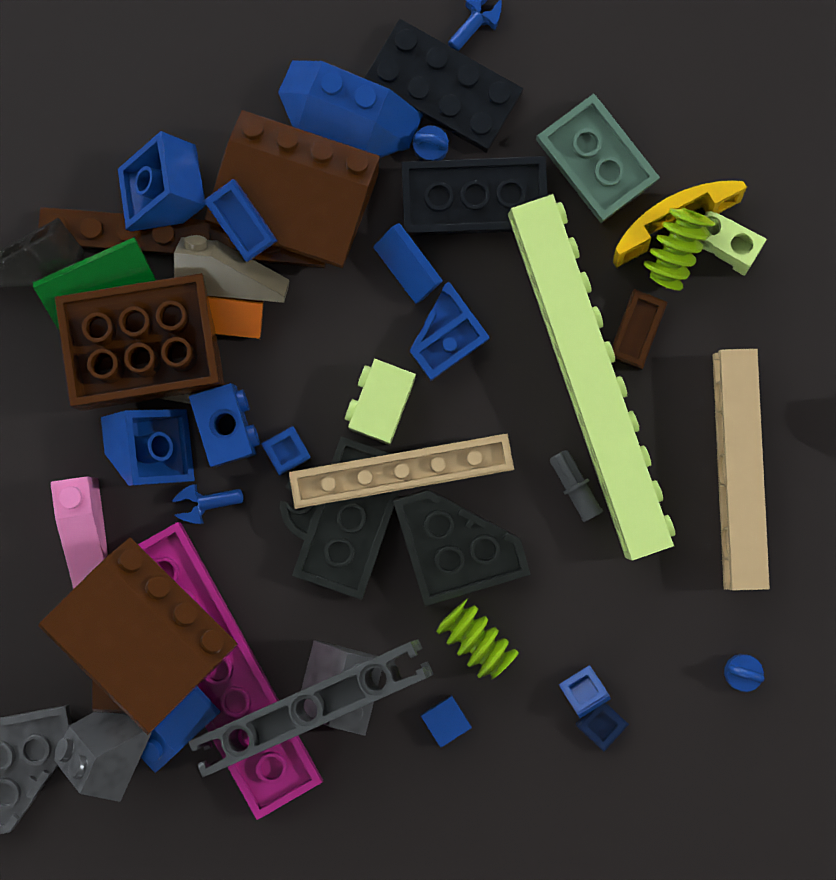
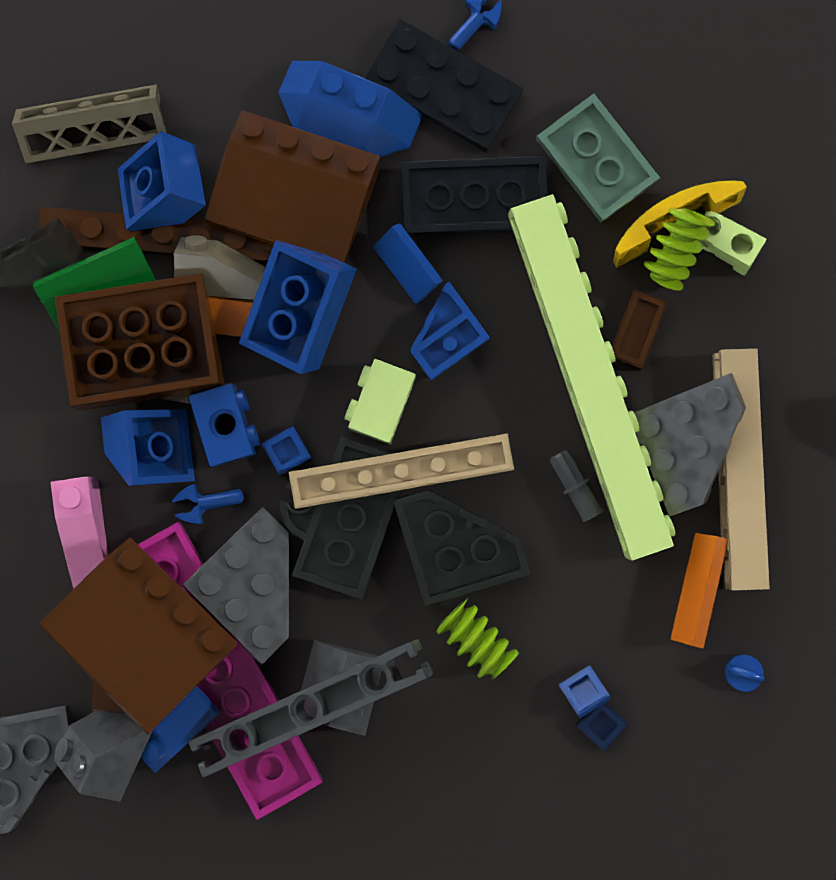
blue tile [203,179,278,262] -> none
blue tile [413,126,449,161] -> none
blue tile [421,695,472,748] -> none
none -> dark tan fence [12,84,166,164]
none -> flat silver plate [182,507,289,665]
none -> blue slope [239,241,357,374]
none -> flat silver plate [634,373,746,517]
none -> orange tile [670,533,728,648]

